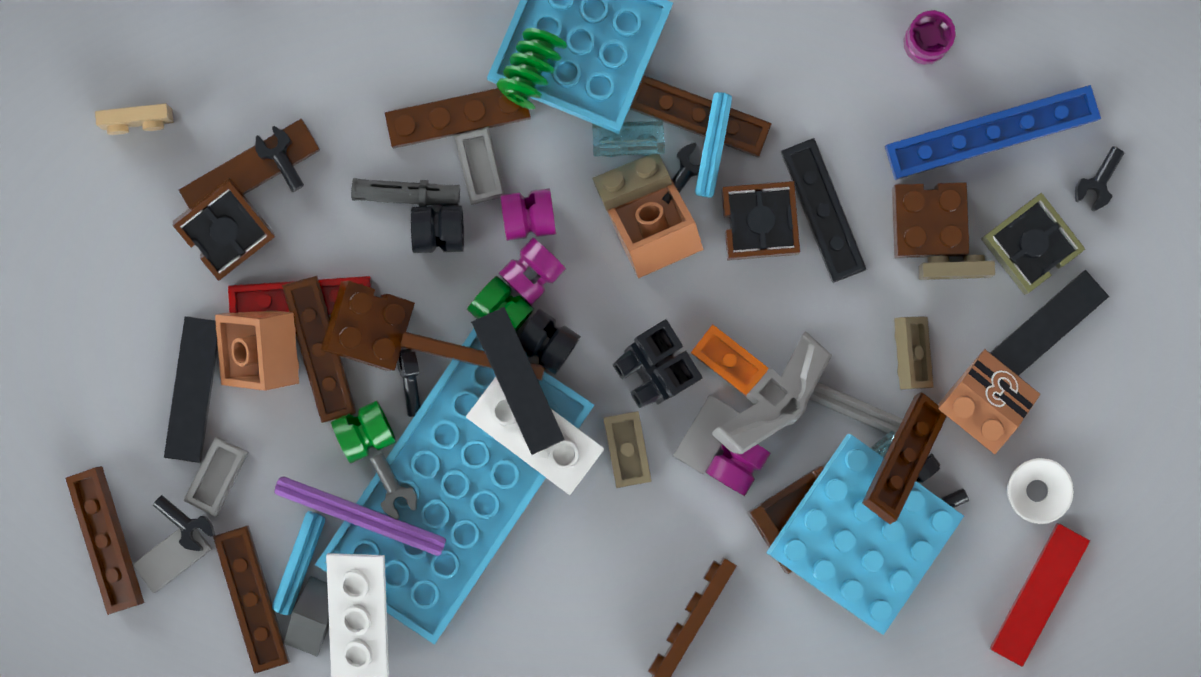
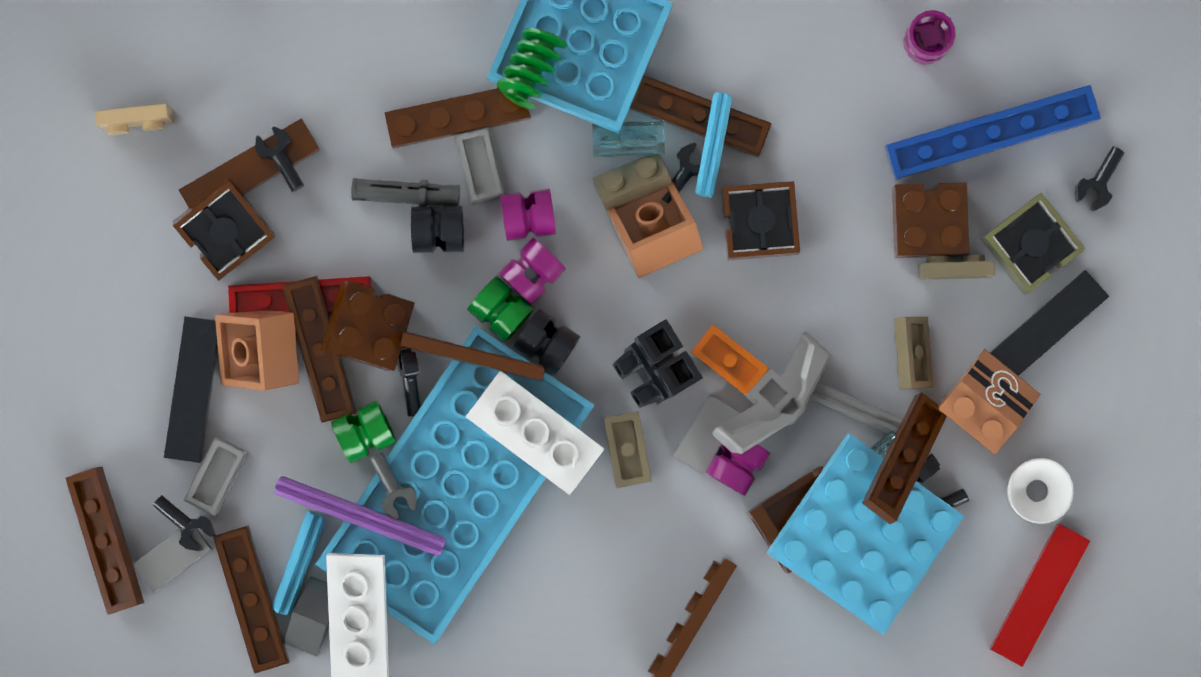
black tile [471,307,565,455] -> none
black tile [780,138,867,283] -> none

